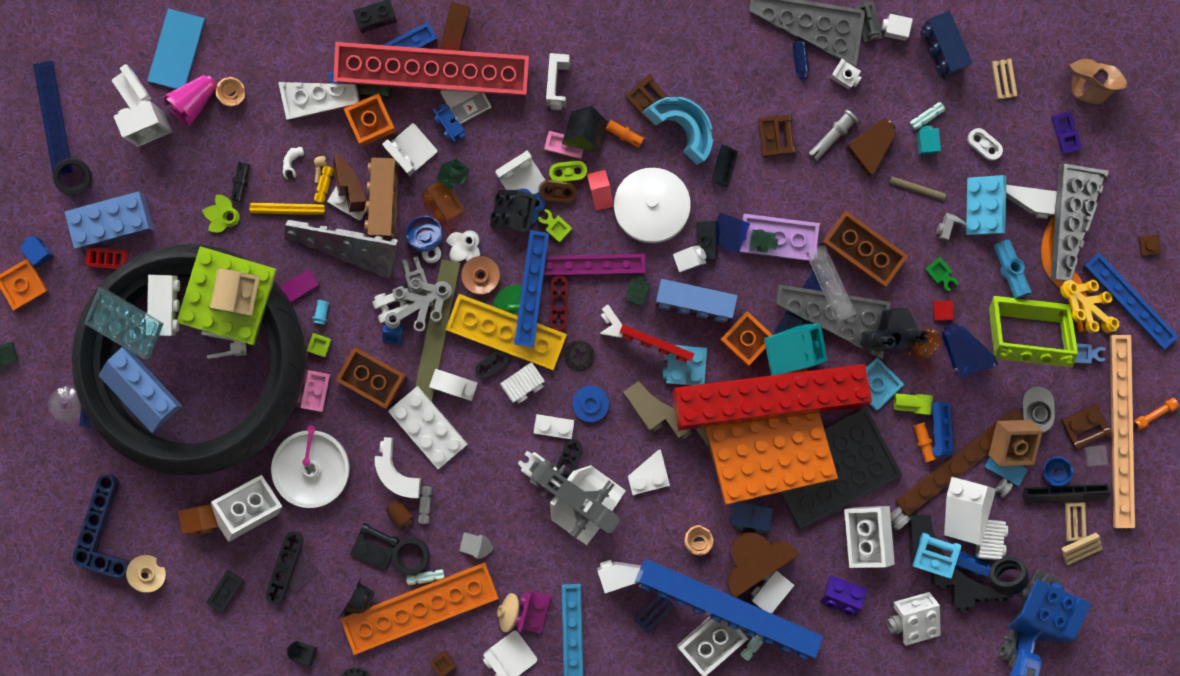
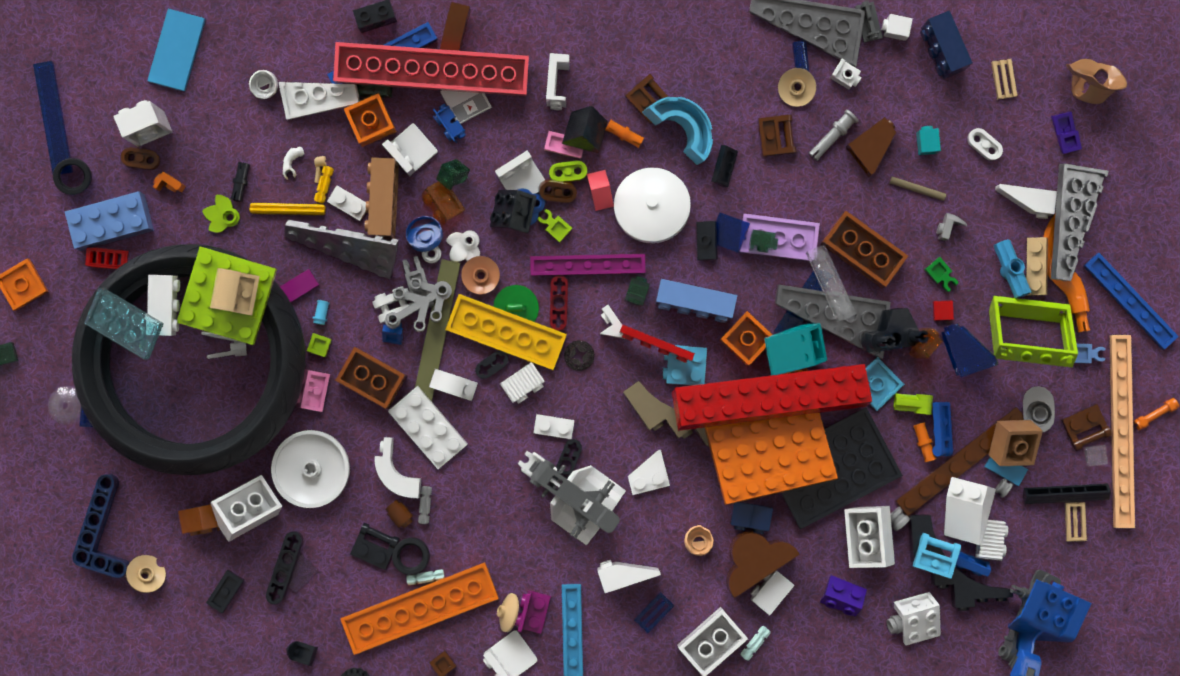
blue brick [19,236,53,267] -> none
medium blue slope [98,347,182,433] -> none
white panel [112,64,151,109] -> none
dark pink cone [162,75,216,127] -> none
light nougat hair [216,77,245,107] -> none
dark pink hinge [302,425,315,466] -> none
reddish brown slope [333,153,366,212] -> none
black piece [338,578,375,620] -> none
light grey tile [459,532,493,559] -> none
blue plate [514,230,549,348] -> none
blue piece [572,386,609,422] -> none
blue brick [635,560,823,660] -> none
white brick [673,245,706,272] -> none
light aqua axle [910,102,945,130] -> none
medium azure plate [966,175,1006,235] -> none
black tyre [990,557,1029,595] -> none
blue hair [1043,457,1073,487] -> none
yellow plant [1060,280,1119,333] -> none
tan tile [1061,532,1103,565] -> none
reddish brown plate [1138,235,1161,256] -> none
none -> reddish brown plate [121,147,160,170]
none -> orange bracket [153,172,186,192]
none -> white hair [249,70,278,99]
none -> tan dish [778,68,816,107]
none -> tan plate [1026,237,1048,295]

